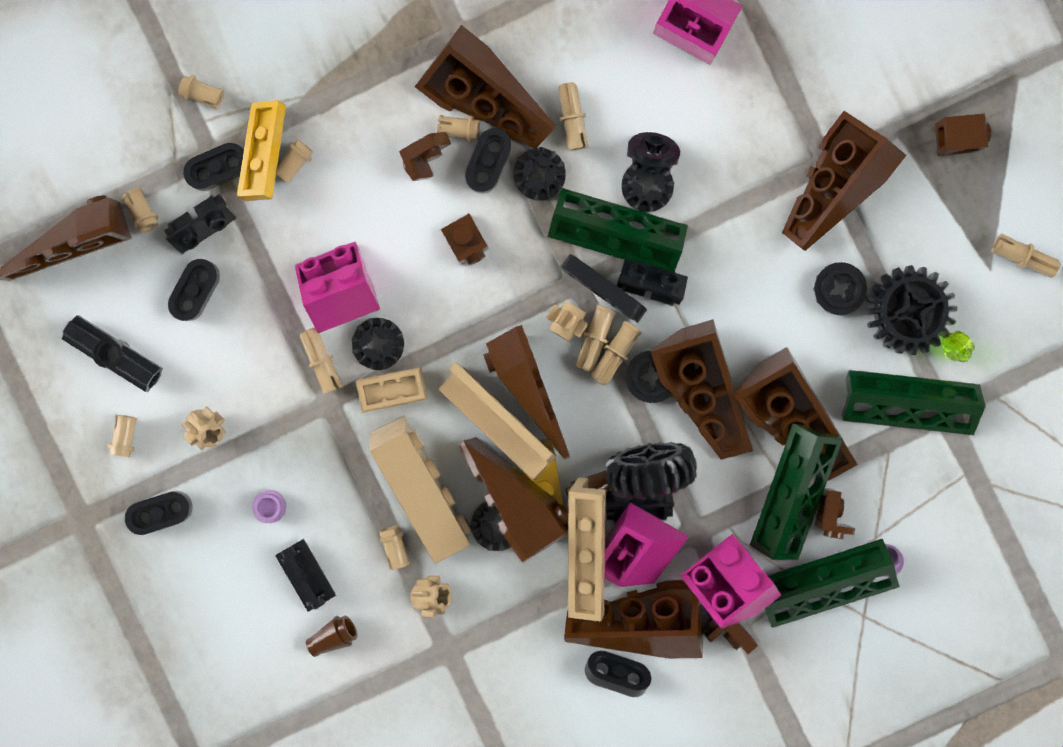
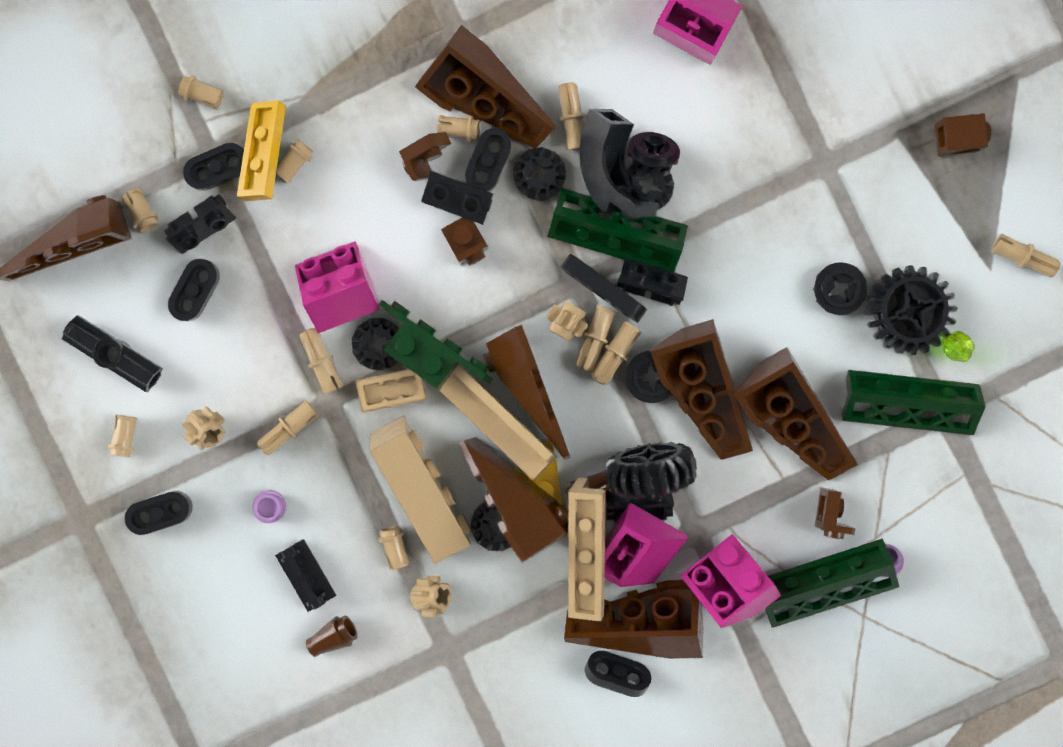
reddish brown bracket [703,616,758,654] -> none
dark green fence [750,423,843,560] -> none
reddish brown wedge [782,111,907,251] -> none
none -> tan axle [257,400,319,455]
none -> dark green bracket [379,300,493,391]
none -> black hinge [421,171,494,225]
none -> black arch [580,109,660,220]

